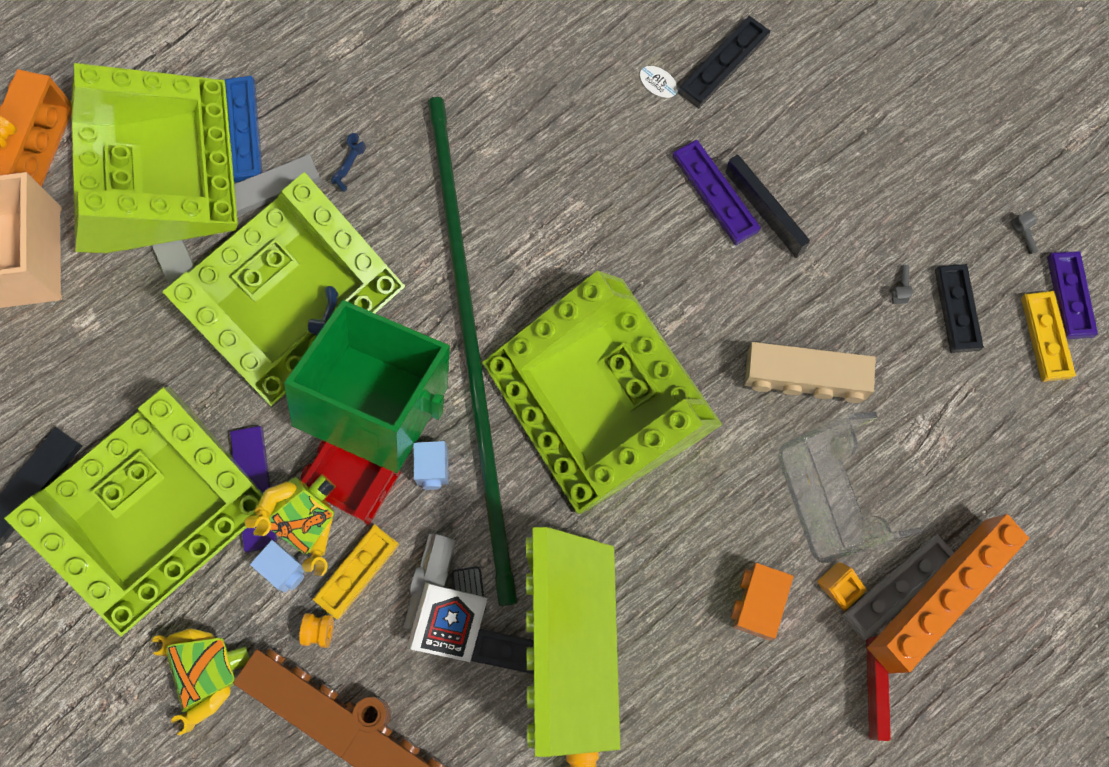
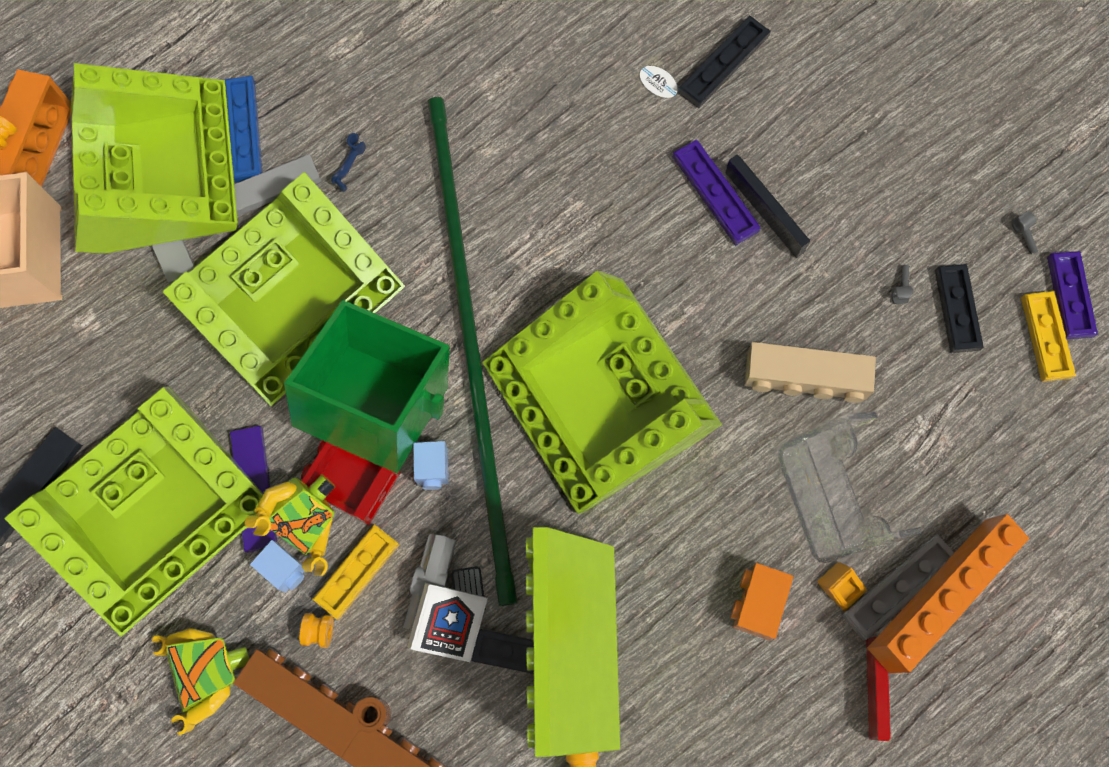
piece [308,286,339,336] -> none

